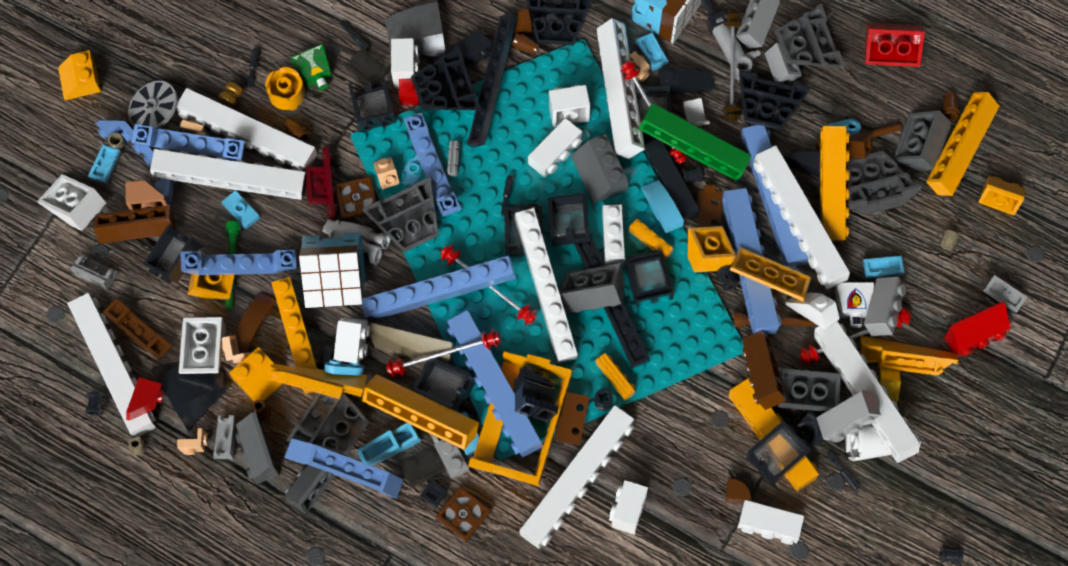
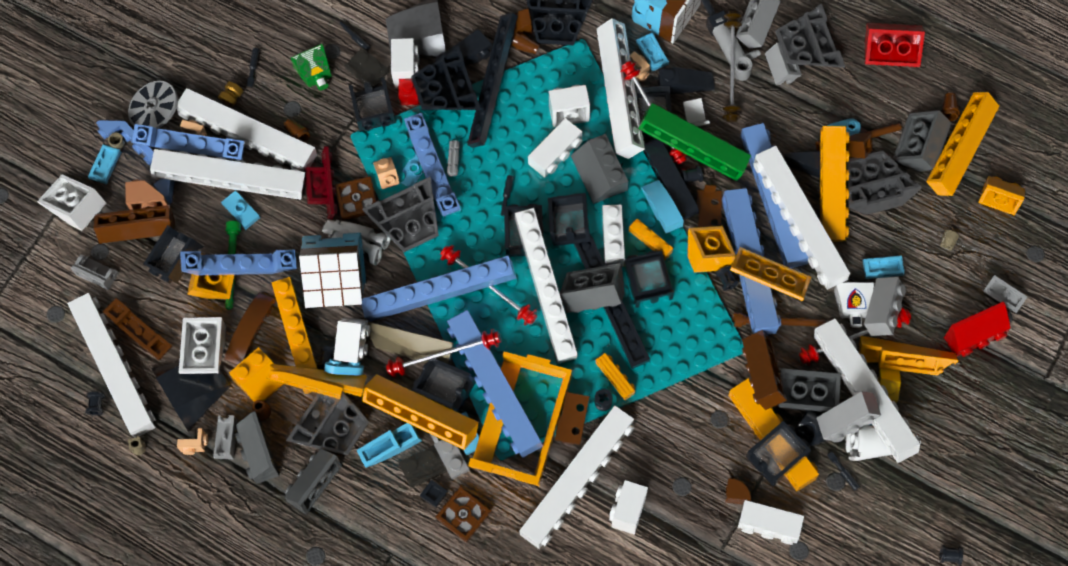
light orange slope [58,50,101,100] -> none
red slope [126,377,164,421] -> none
light nougat bracket [221,335,250,363] -> none
light orange brick [265,67,305,111] -> none
medium blue slope [284,439,403,499] -> none
black hips [514,365,558,422] -> none
black wedge [739,70,811,130] -> none
white slope [786,292,839,329] -> none

